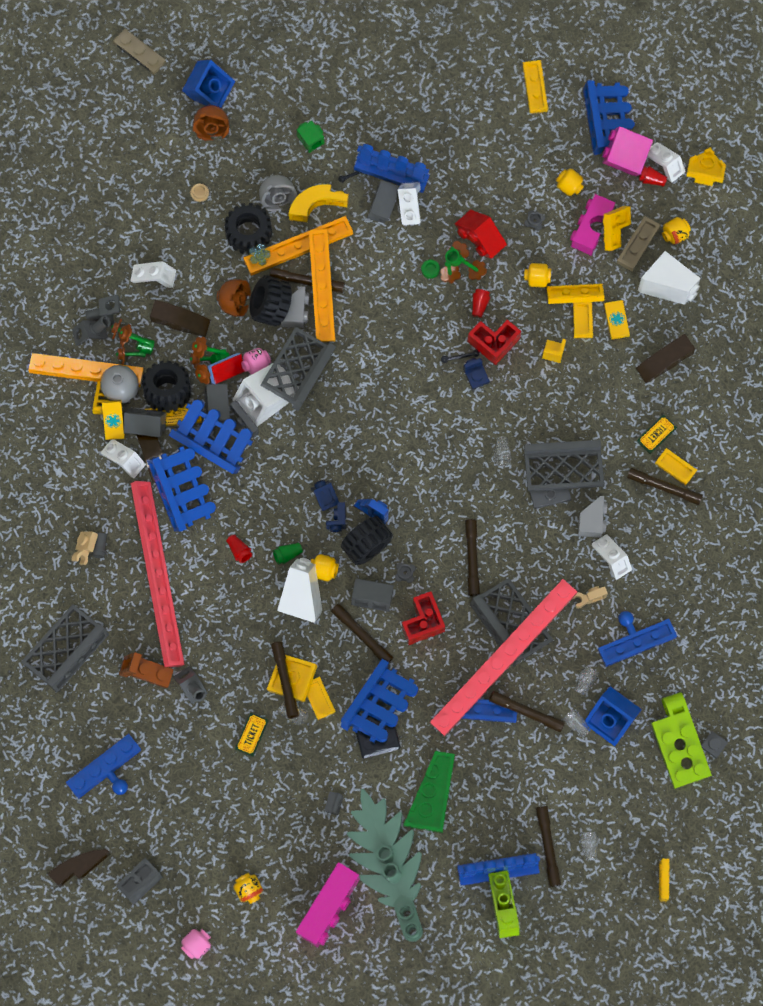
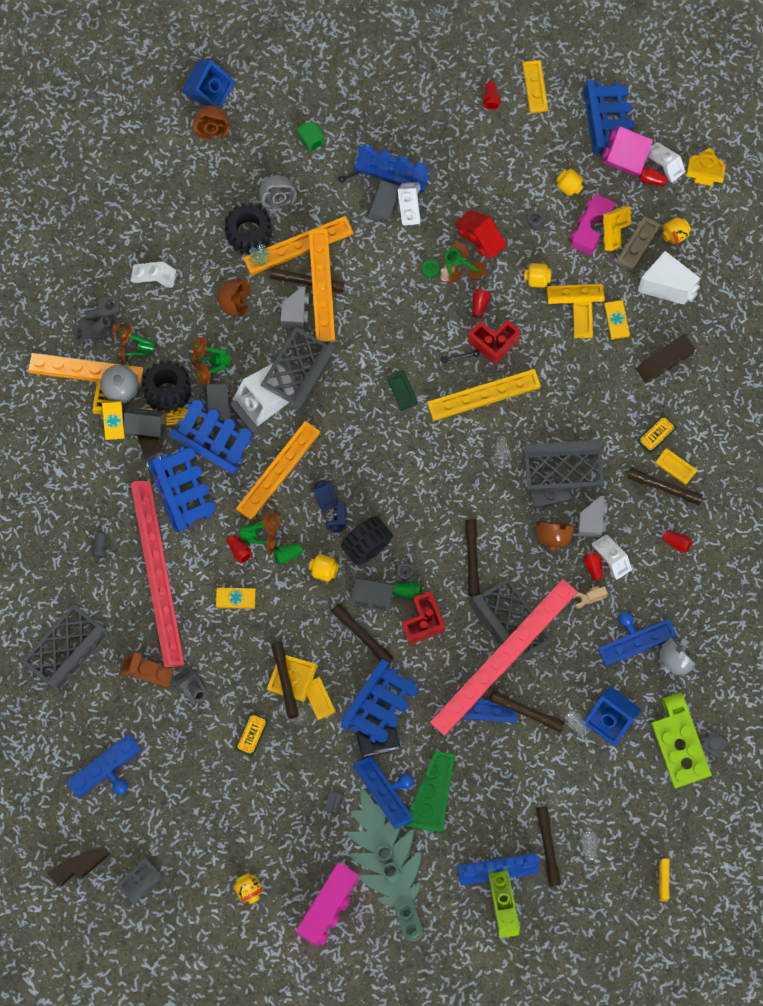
tan plate [72,531,98,565] -> none
white bracket [101,439,146,479] -> none
dark tan plate [113,29,166,75] -> none
dark brown slope [150,300,211,337] -> none
bright pink head [181,929,211,959] -> none
tan plate [191,184,209,202] -> none
red tile [207,353,245,384] -> none
bright pink head [241,348,271,375] -> none
black tyre [249,275,292,326] -> none
white slope [277,558,322,623] -> none
yellow arch [289,184,349,222] -> none
blue wing [354,499,389,524] -> none
dark blue bracket [463,358,490,390] -> none
yellow panel [542,339,566,363] -> none
clear cone [574,666,599,696] -> none
none -> yellow tile [216,588,256,609]
none -> light orange plate [236,421,321,521]
none -> plant [240,508,282,555]
none -> blue plate [353,756,414,829]
none -> dark green tile [386,370,418,411]
none -> green cone [393,582,423,600]
none -> yellow plate [427,369,541,421]
none -> red cone [483,82,501,110]
none -> dark orange cylinder [535,520,575,551]
none -> red cone [583,551,604,581]
none -> light grey cylinder [659,637,697,676]
none -> red cone [662,530,692,553]

